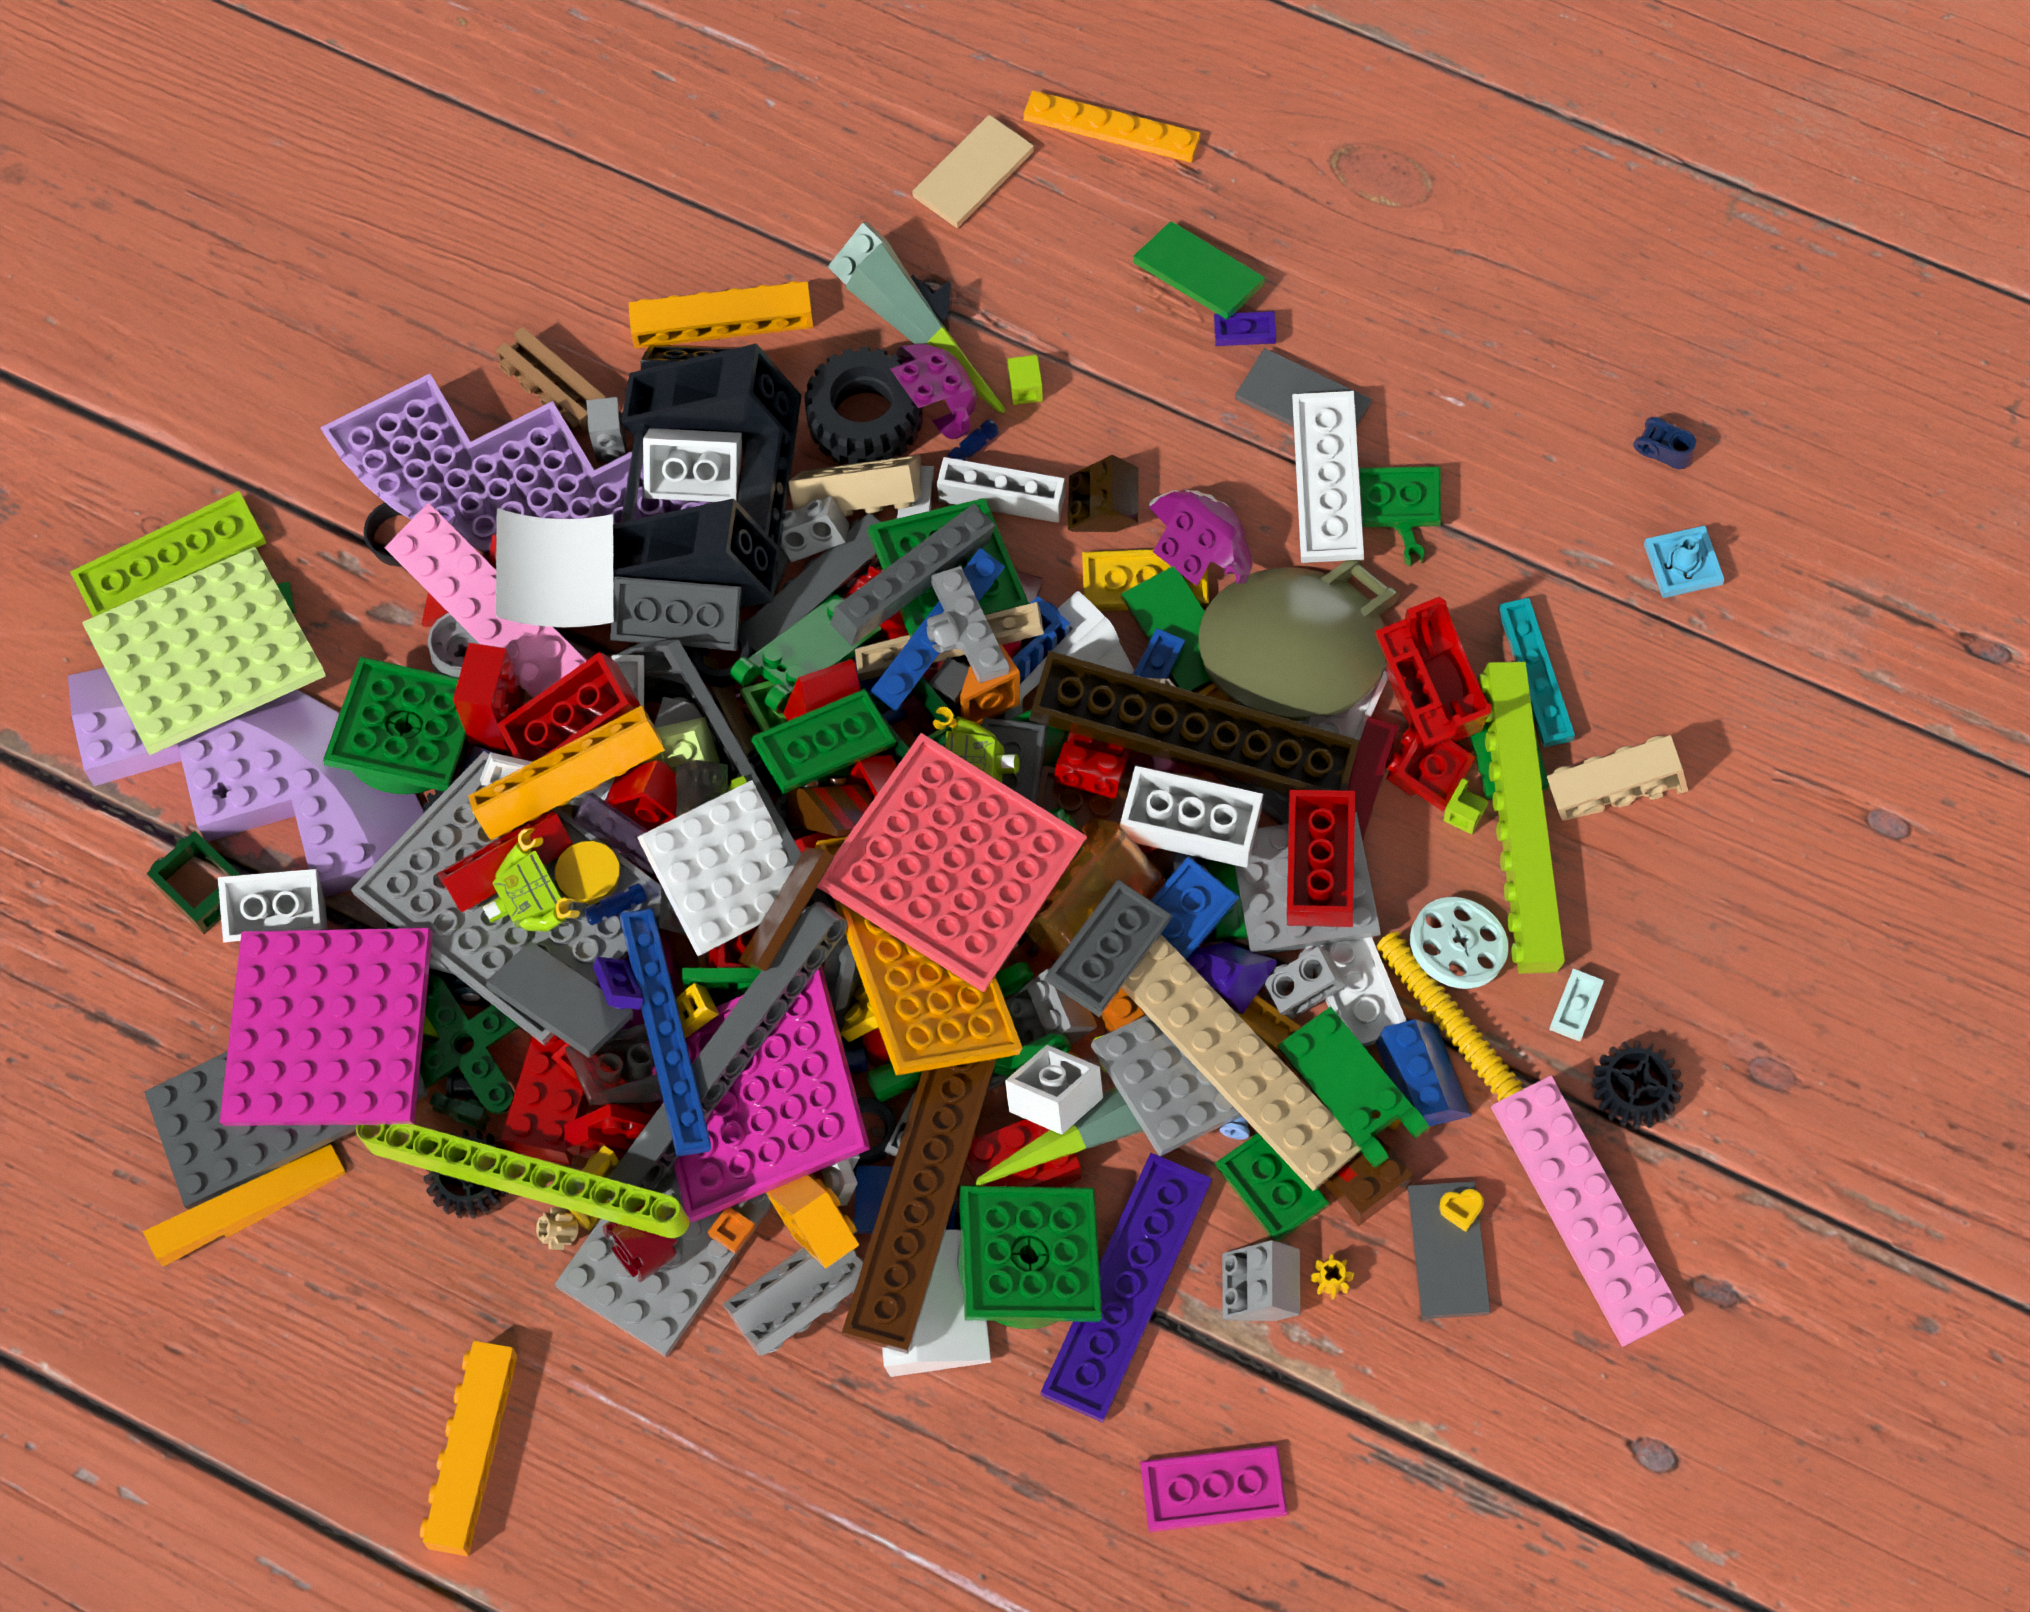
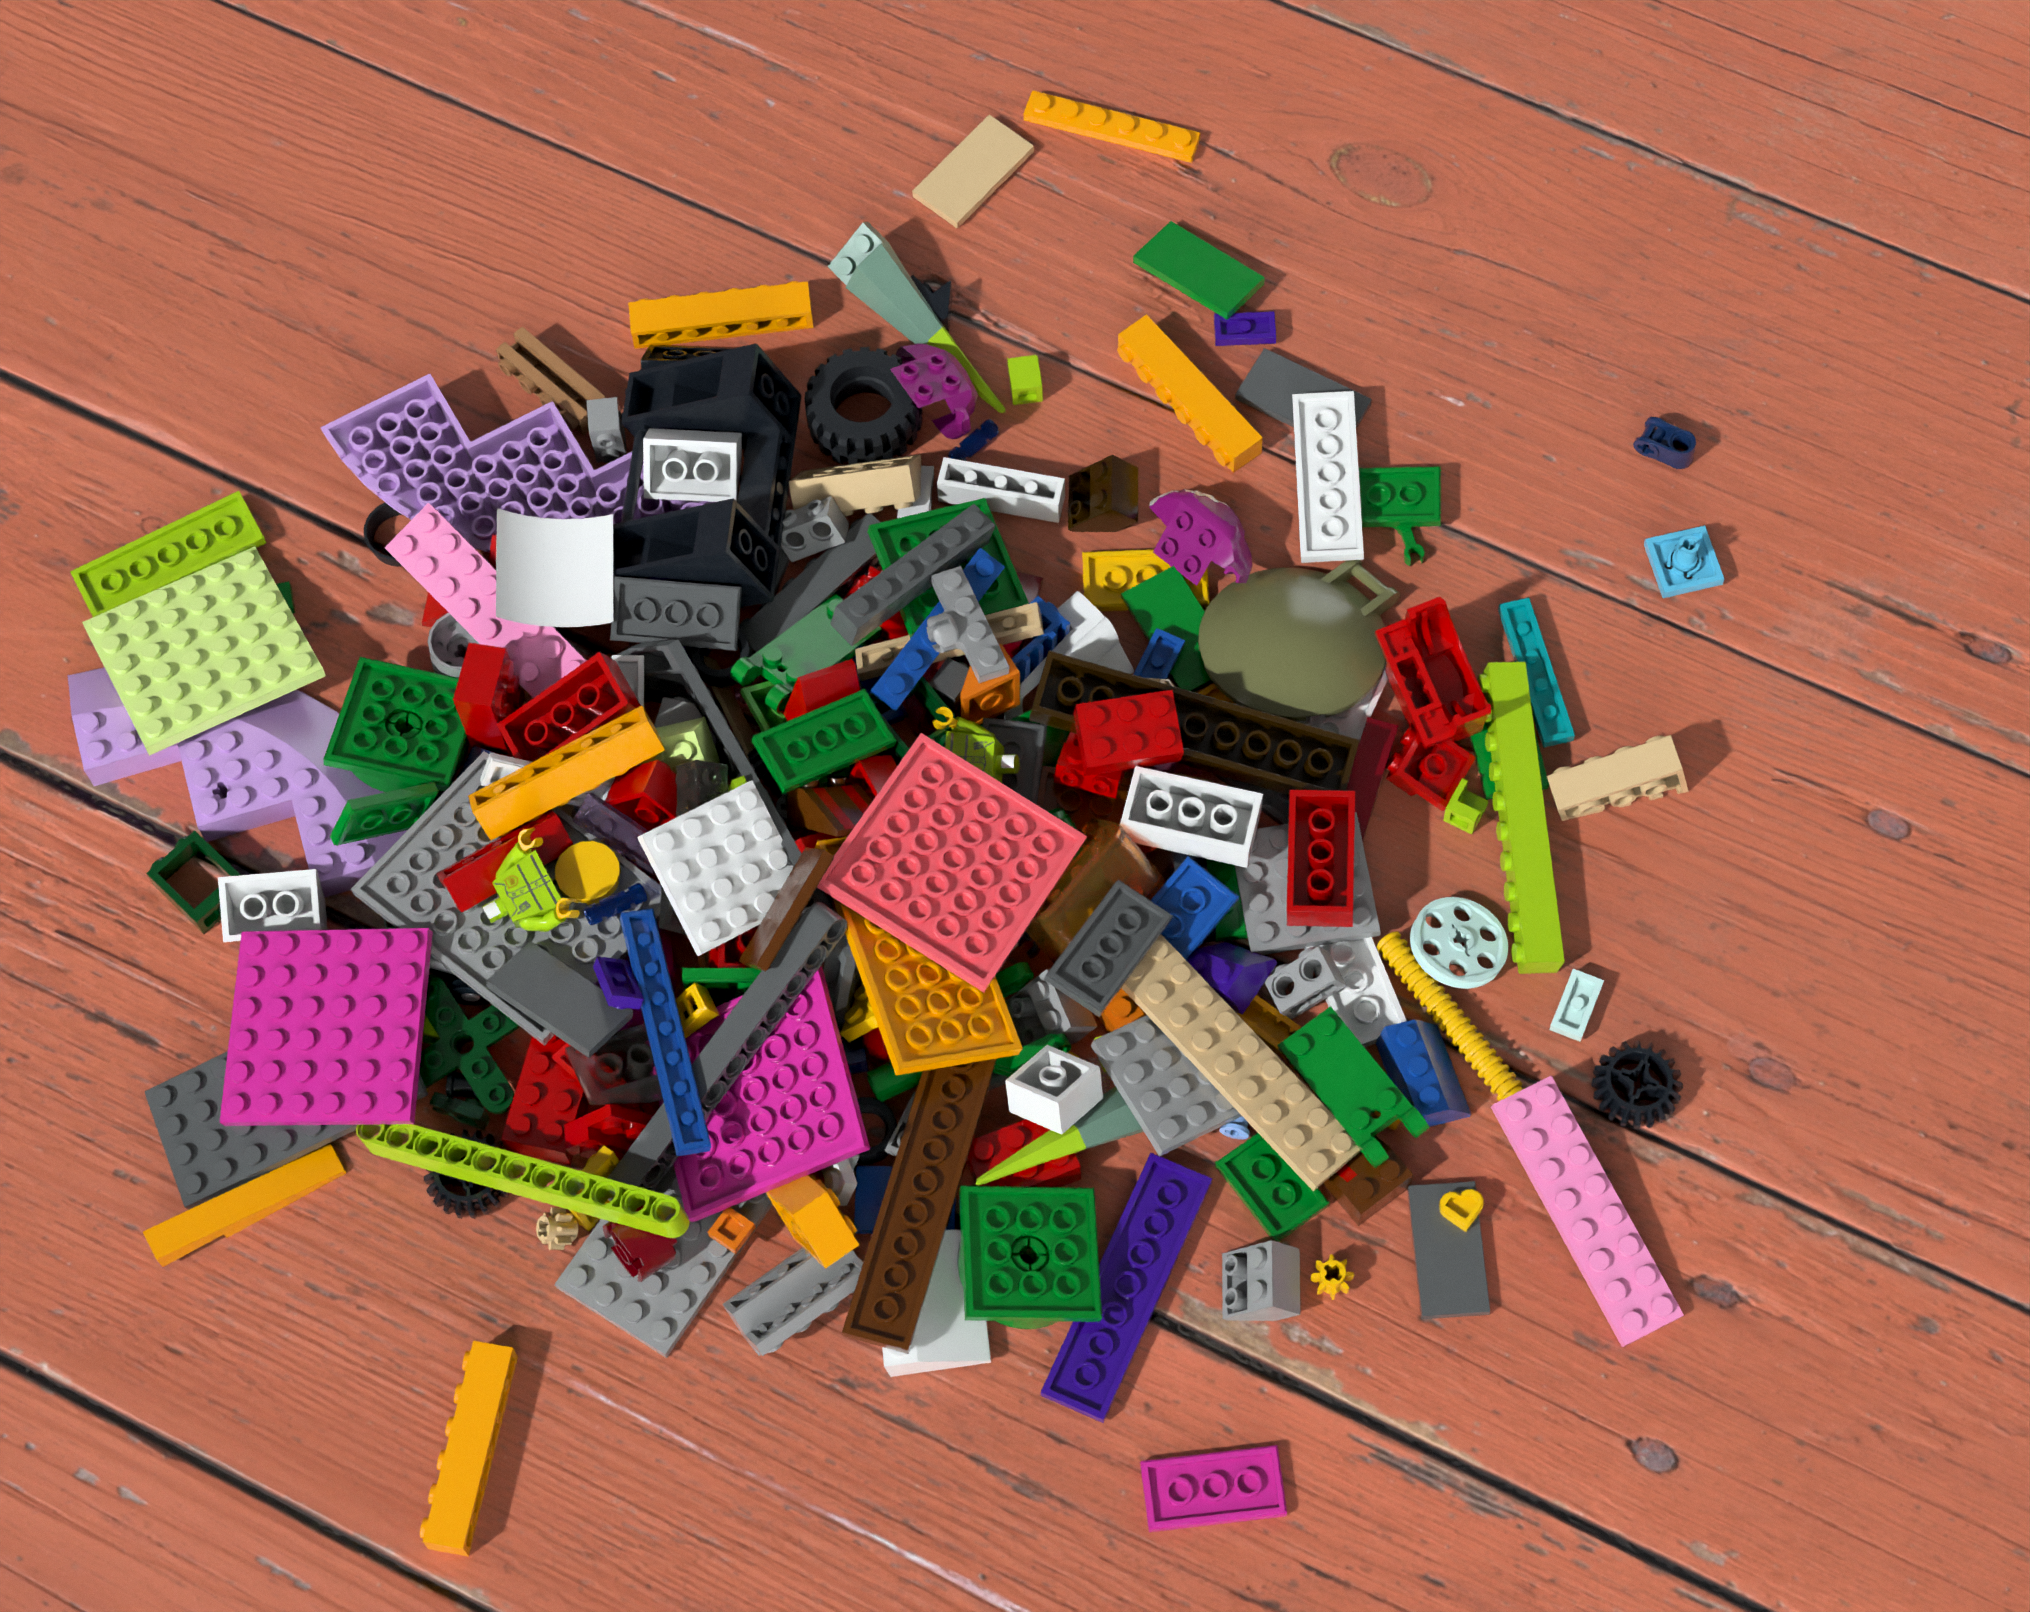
none -> green tile [330,782,439,846]
none -> red brick [1073,690,1184,776]
none -> light orange brick [1117,314,1263,473]

